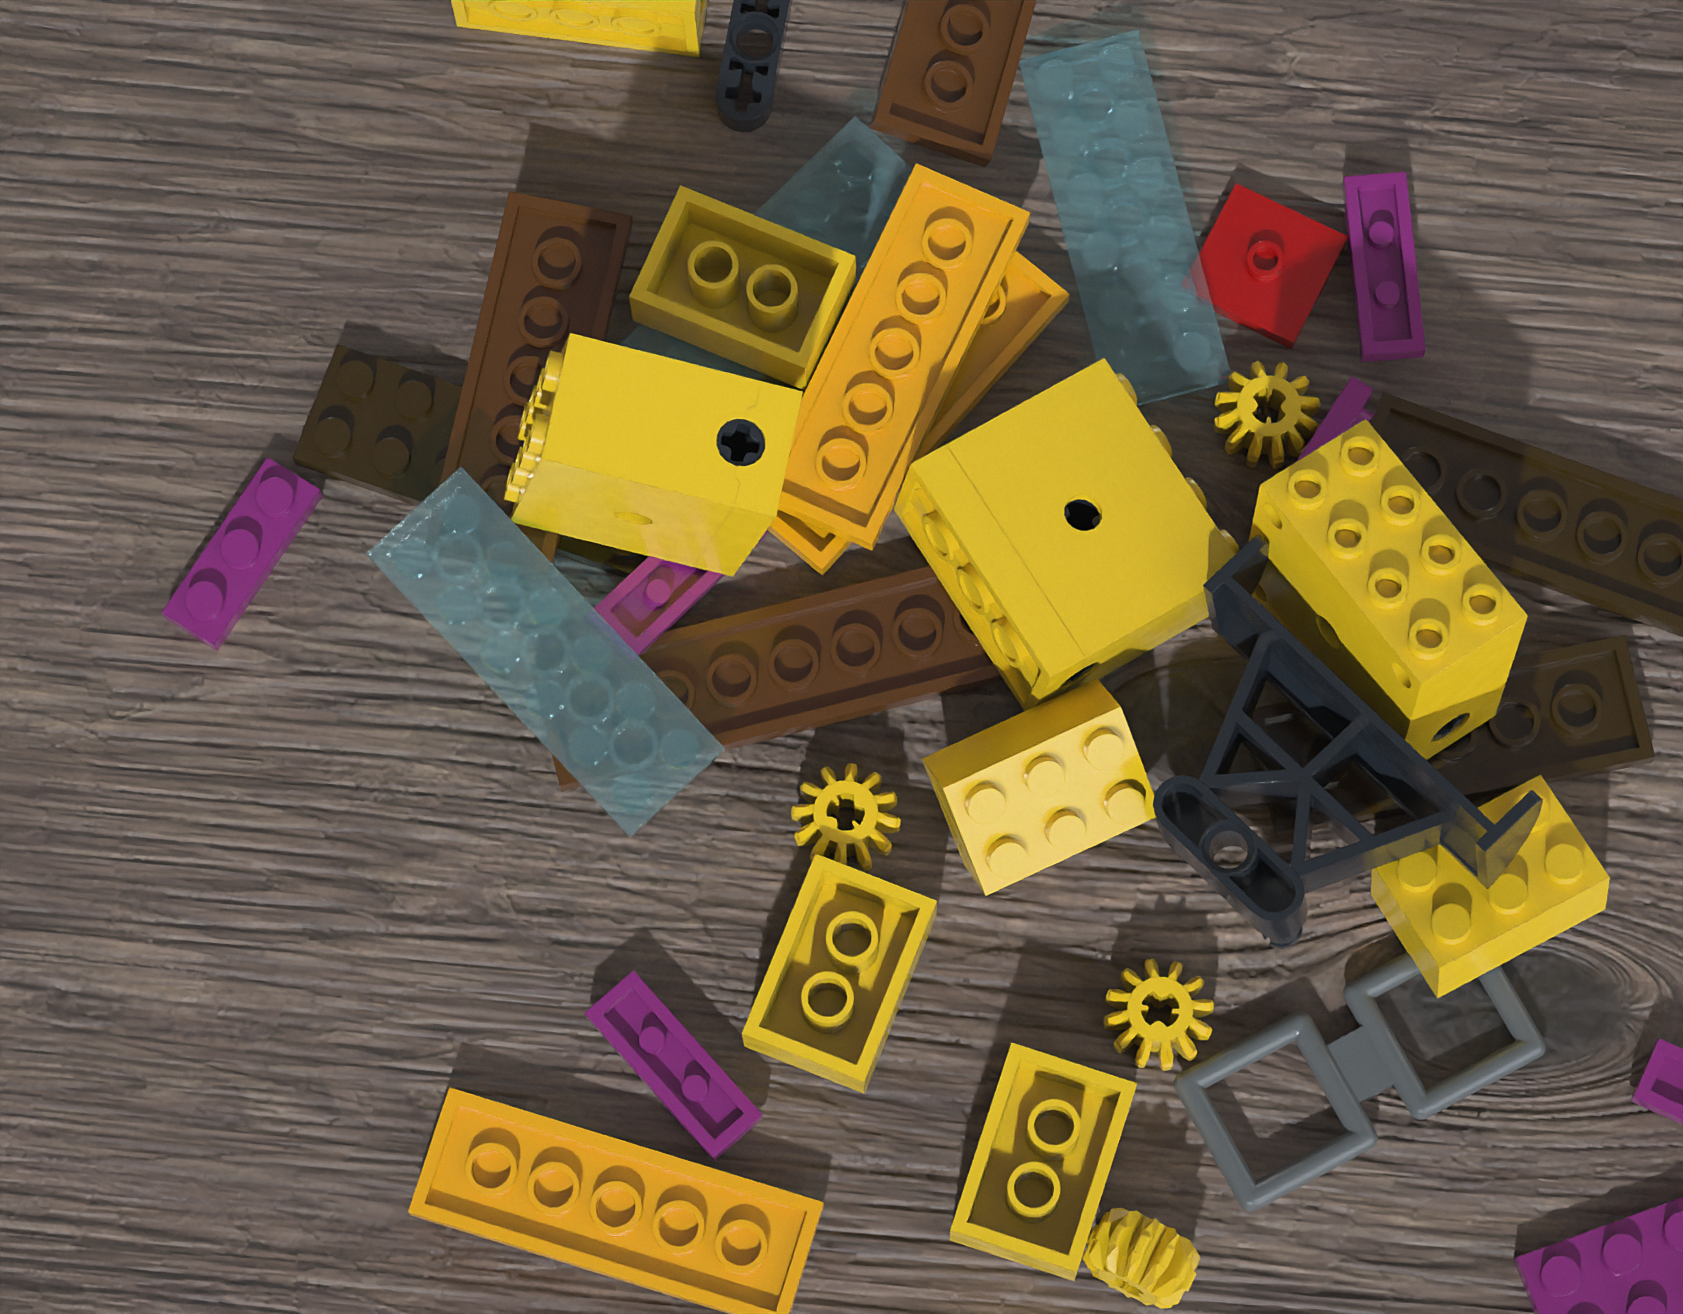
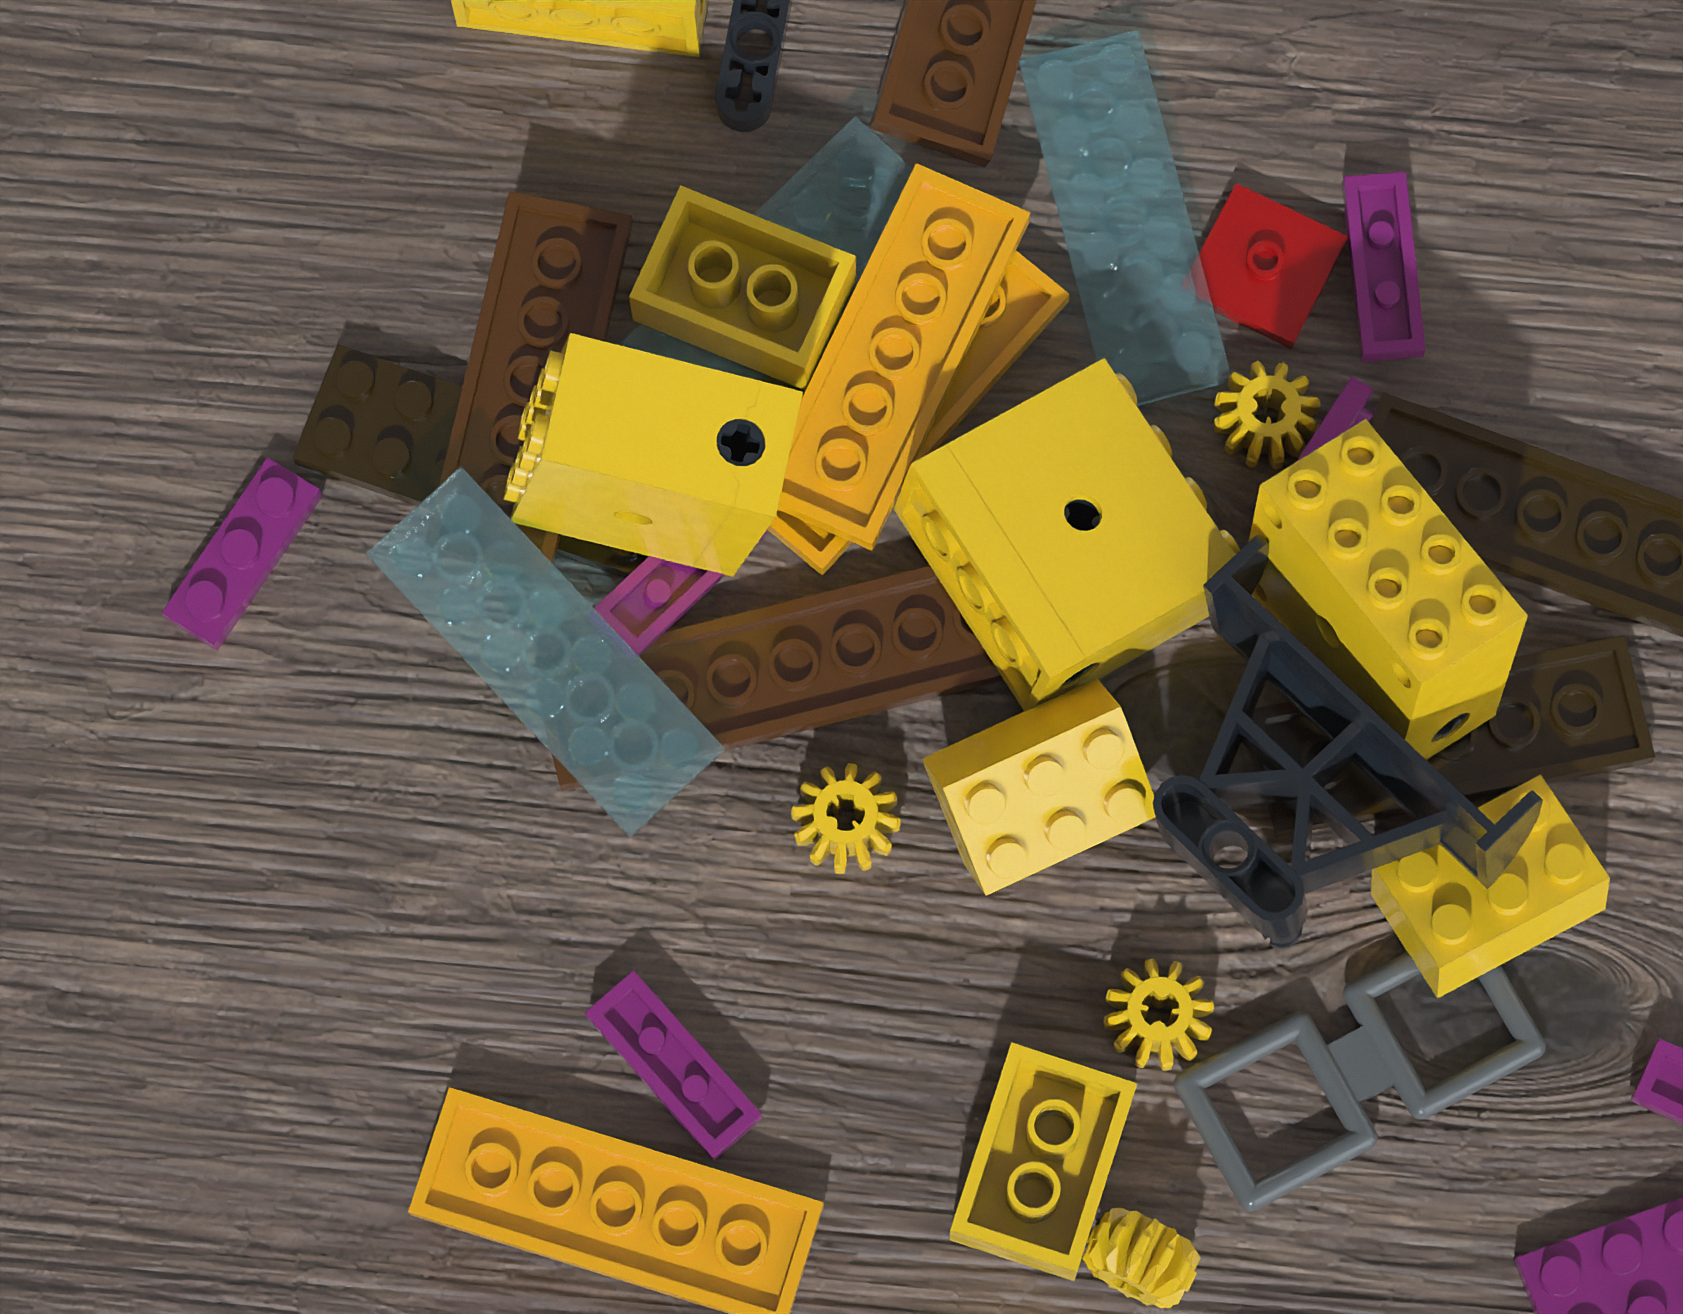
yellow brick [742,853,937,1094] -> none

